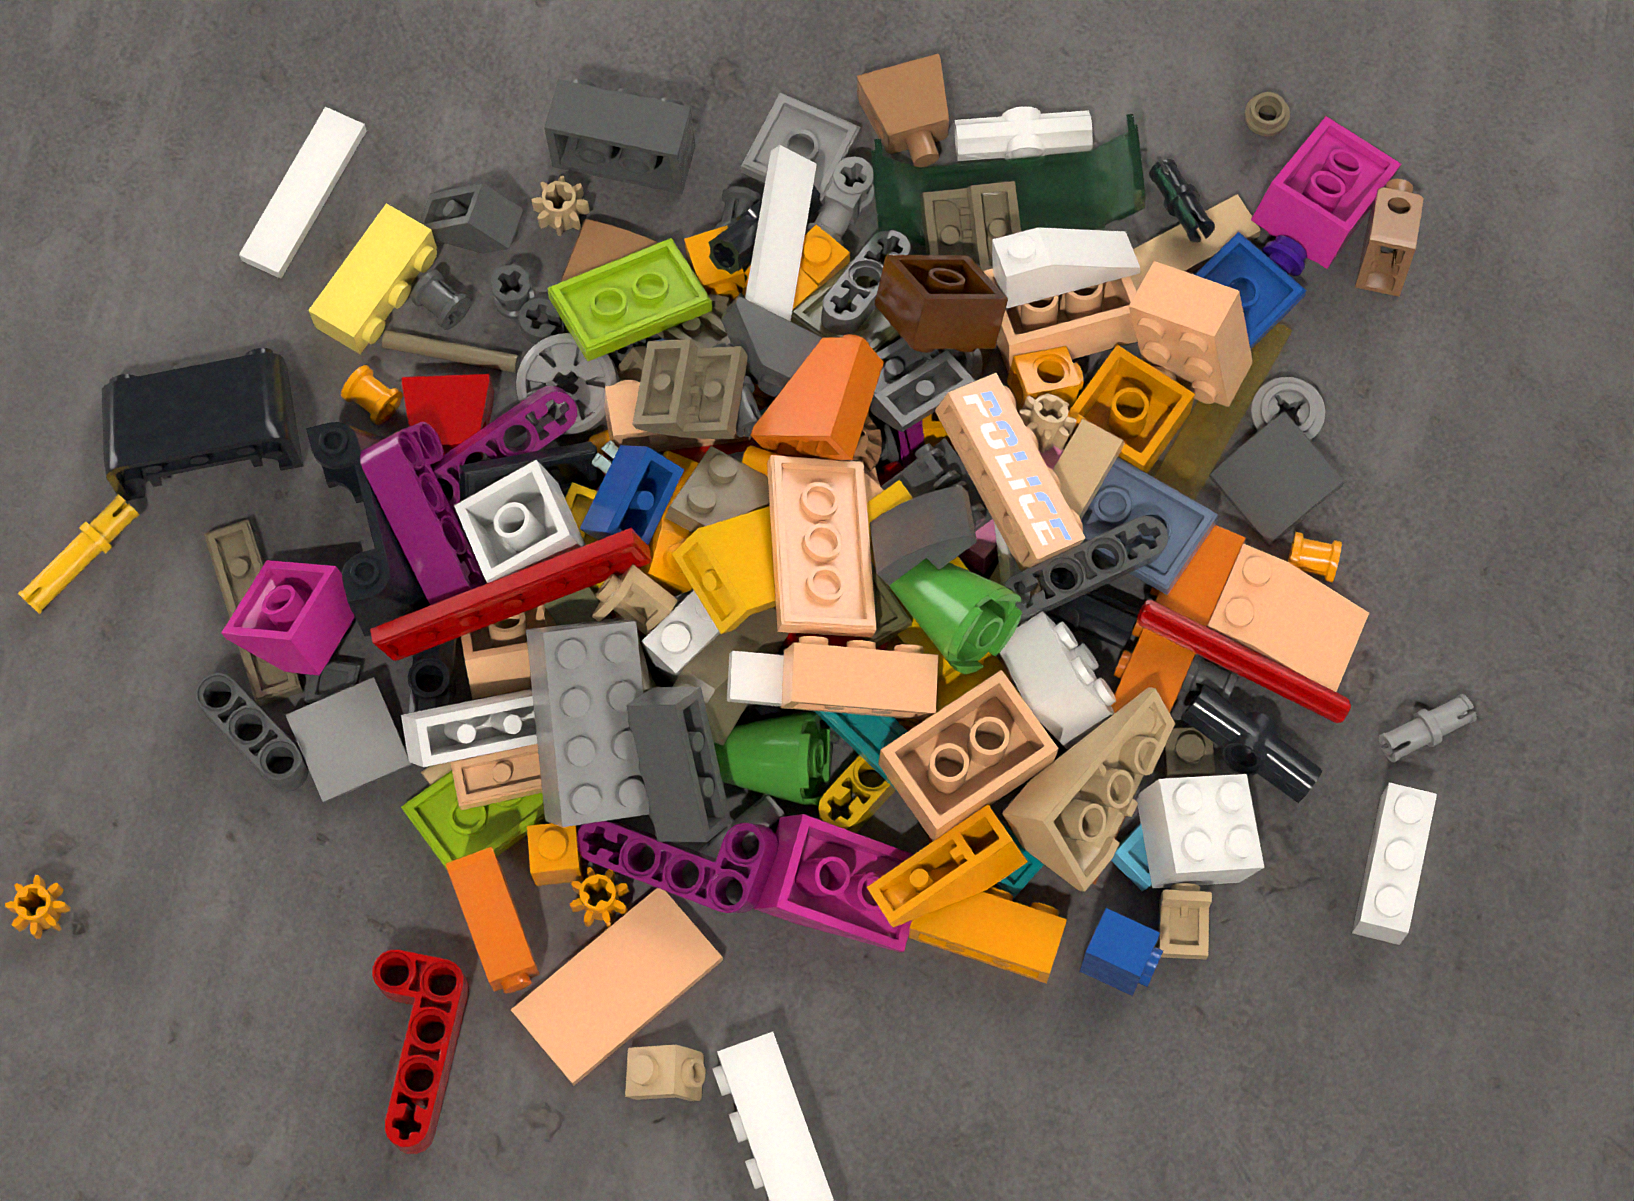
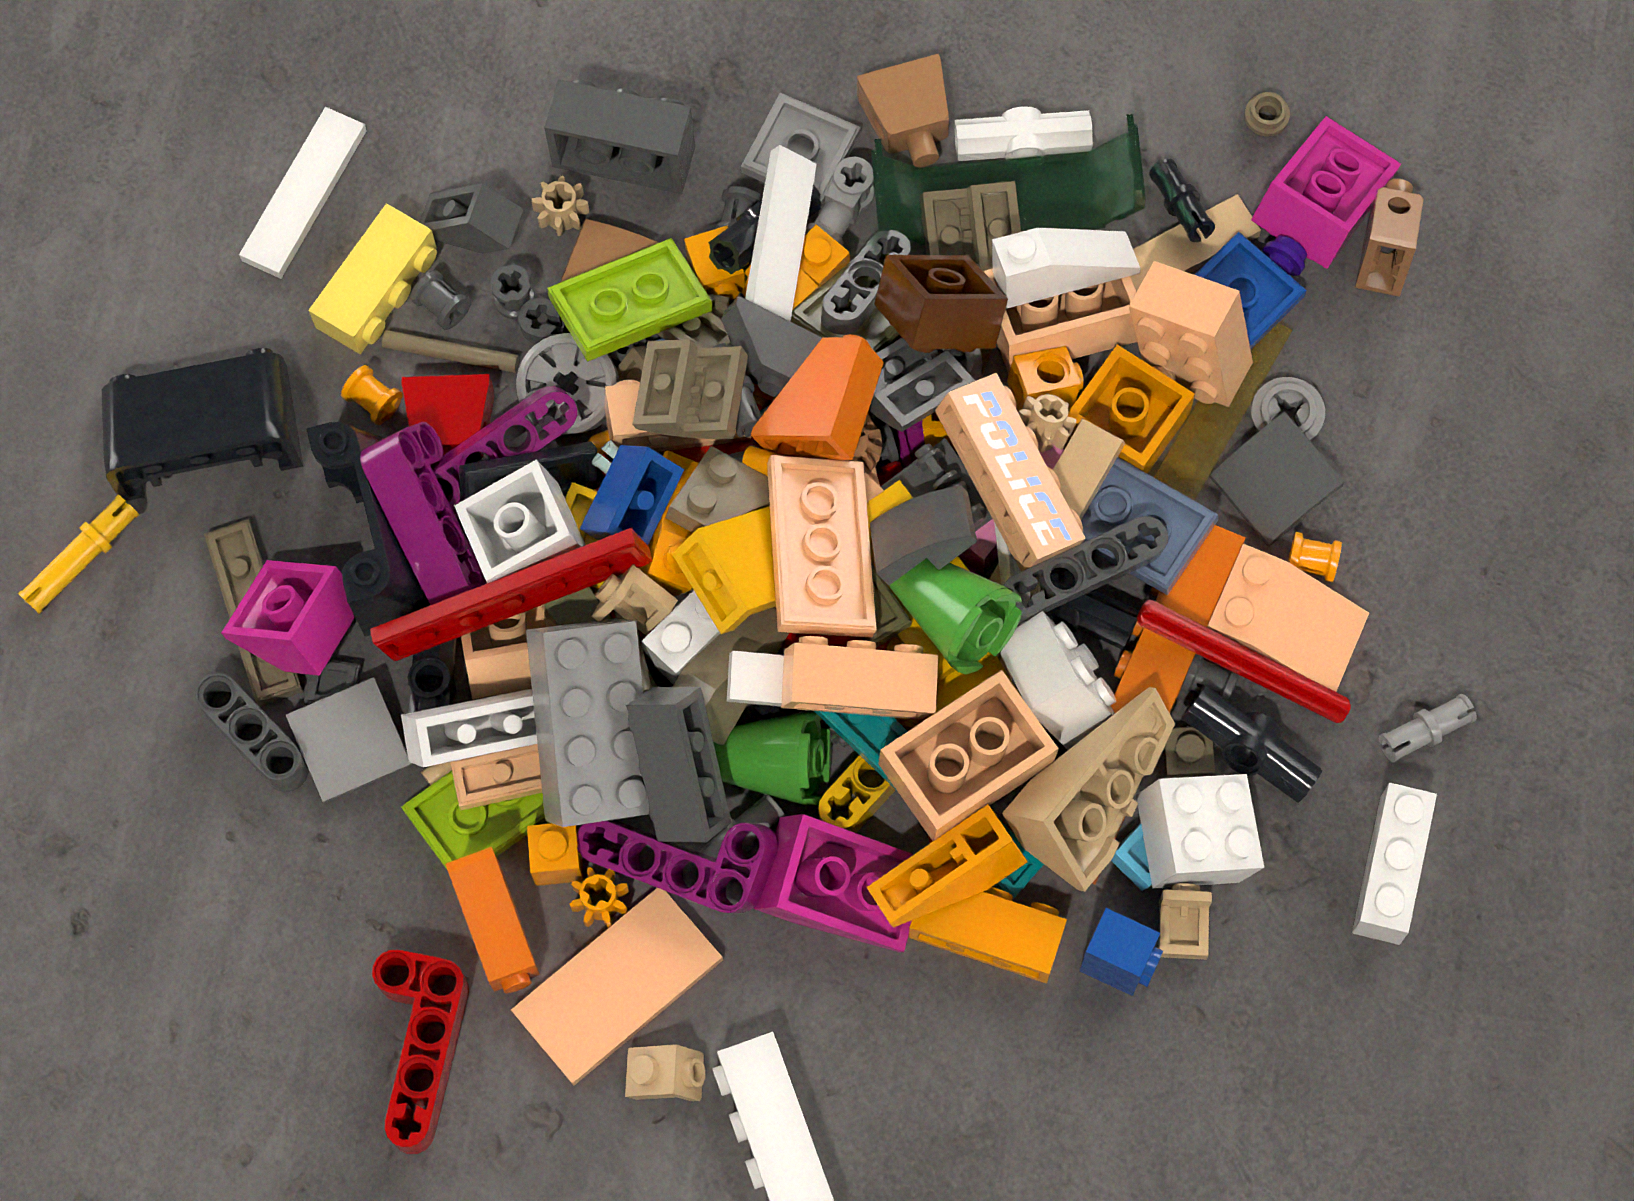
light orange gear [5,875,70,939] -> none

